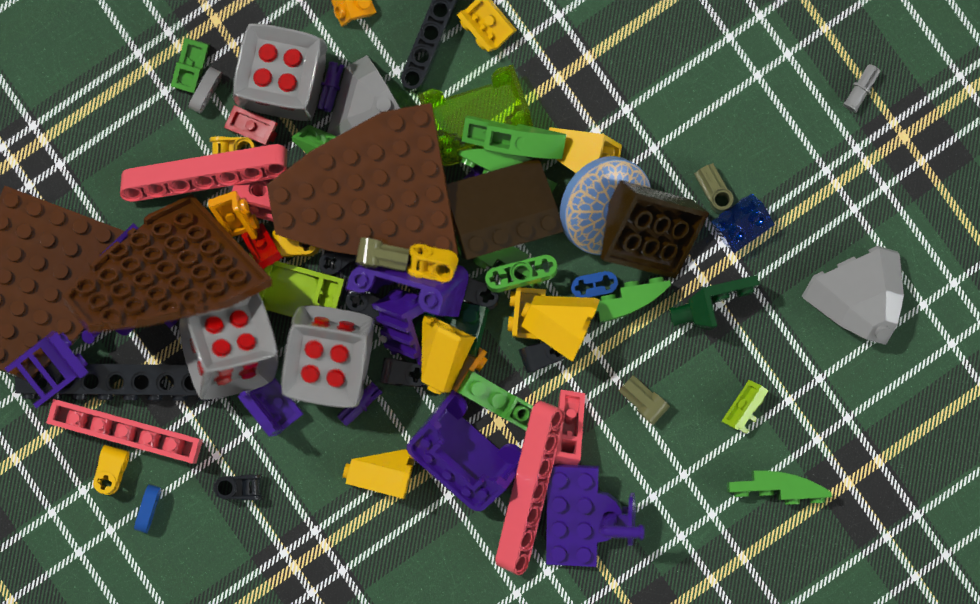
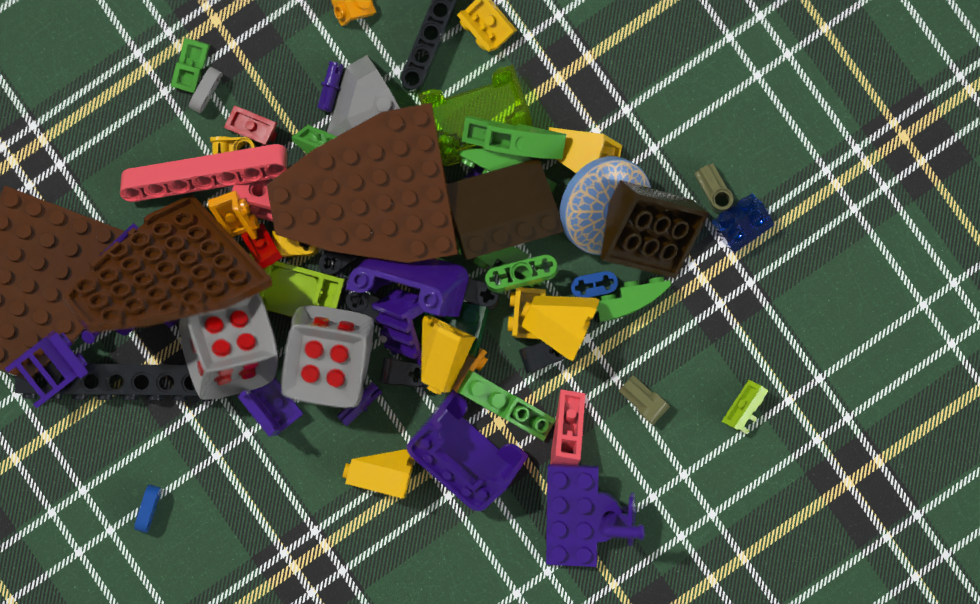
coral brick [46,399,203,464] -> none
yellow piece [93,445,130,495] -> none
black piece [214,474,263,500] -> none
light grey piece [233,24,327,121] -> none
olive piece [356,238,409,271] -> none
yellow piece [407,244,458,282] -> none
coral beam [495,401,565,575] -> none
dark green plate [669,275,760,331] -> none
bright green slope [727,471,832,505] -> none
light grey brick [802,246,904,345] -> none
light grey axle [843,64,880,113] -> none

